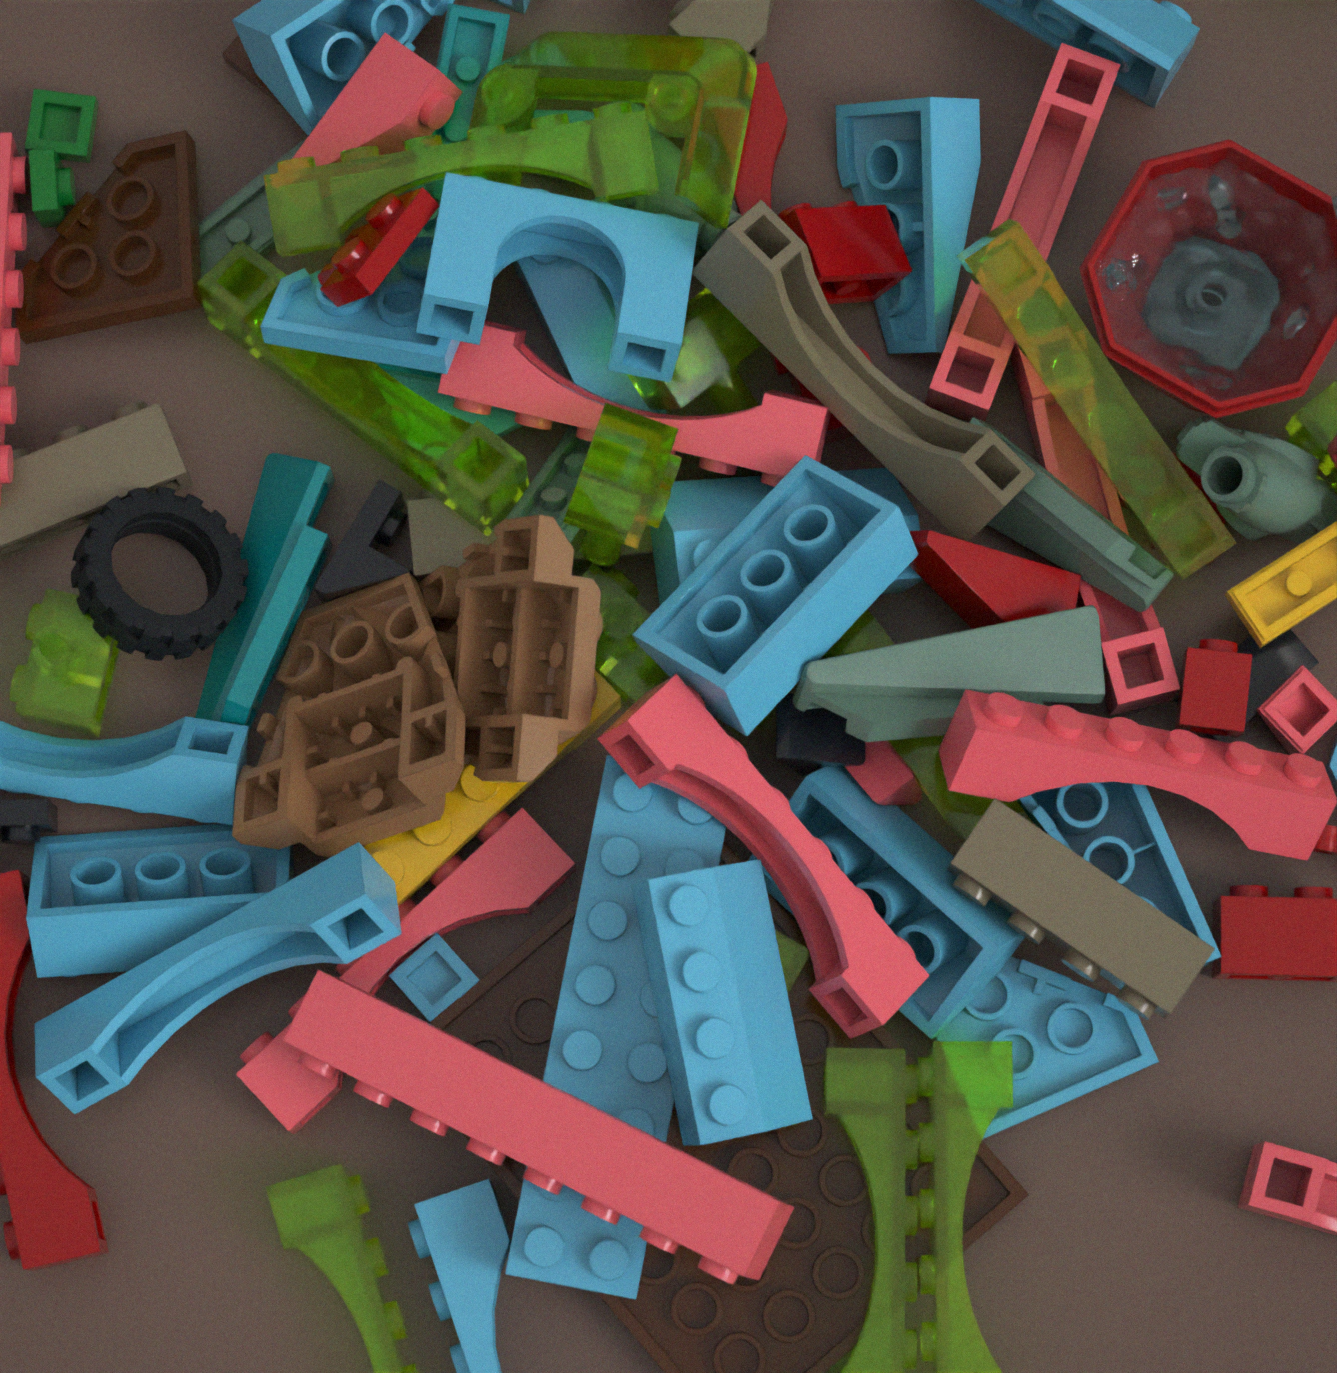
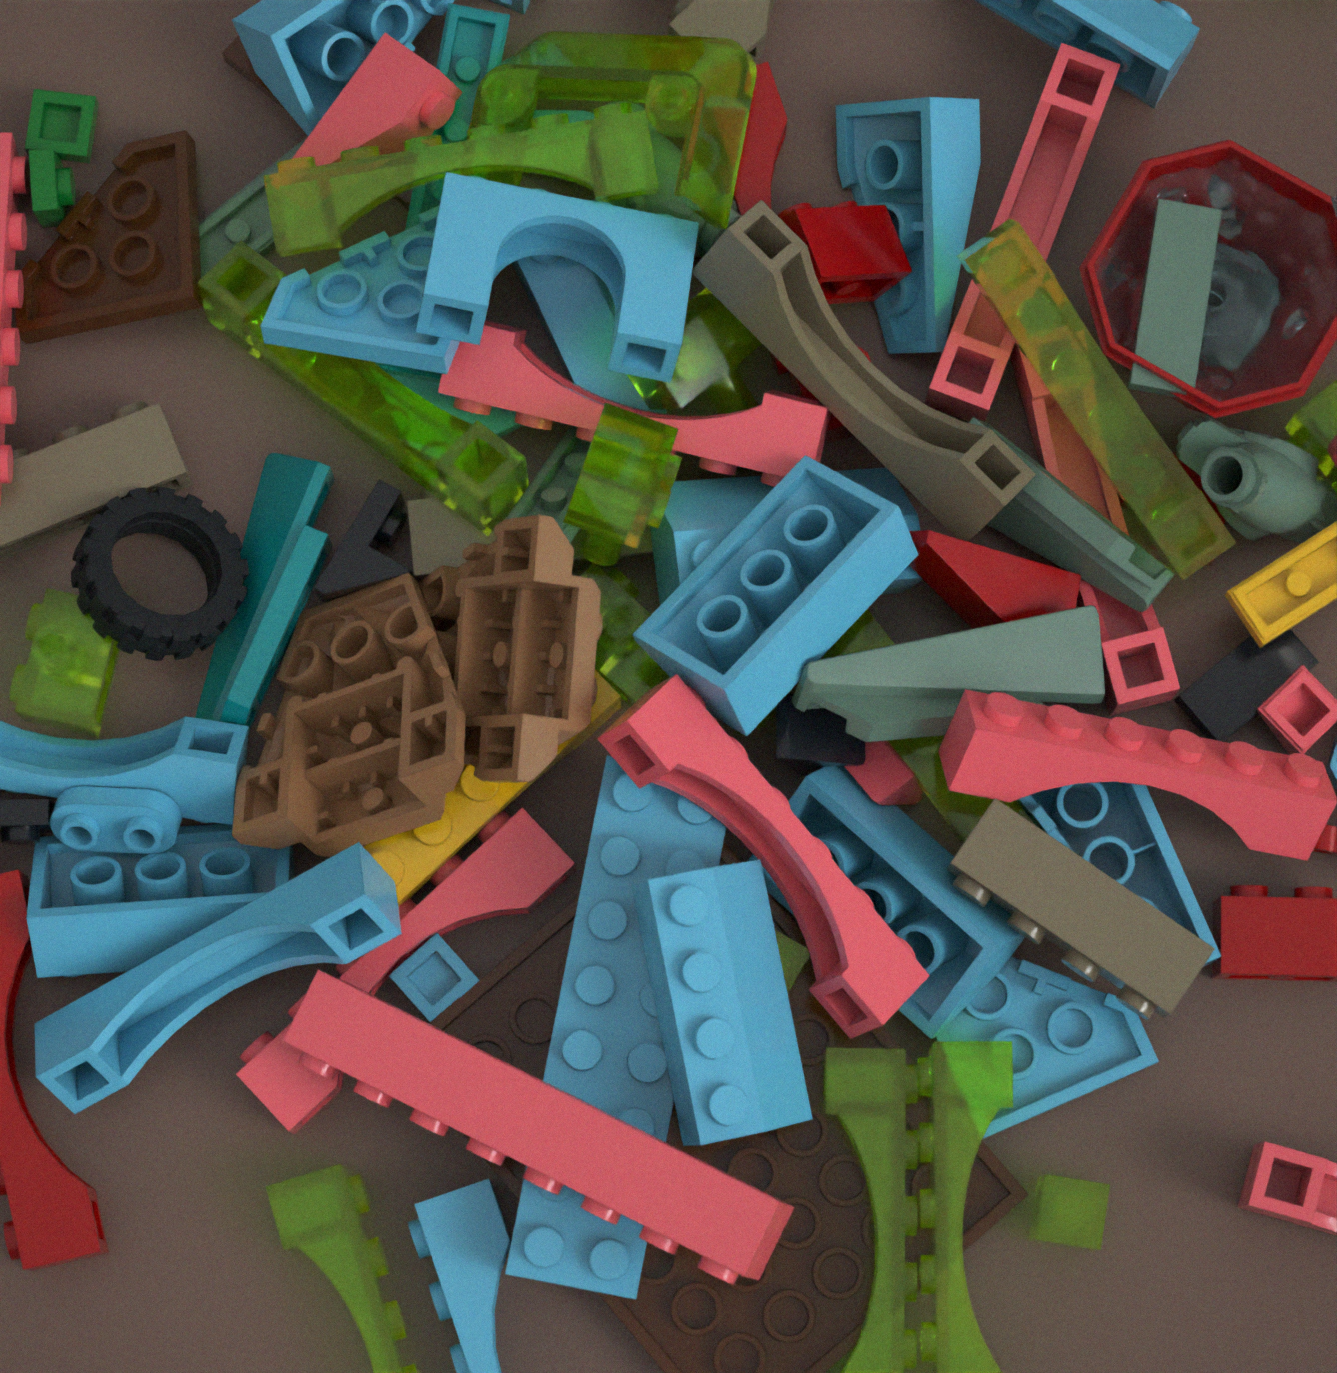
red hinge [317,187,440,307] -> none
red brick [1175,639,1252,738] -> none
none -> medium azure plate [50,786,182,854]
none -> clear neon green brick [1029,1174,1110,1252]
none -> sand green tile [1127,199,1222,397]

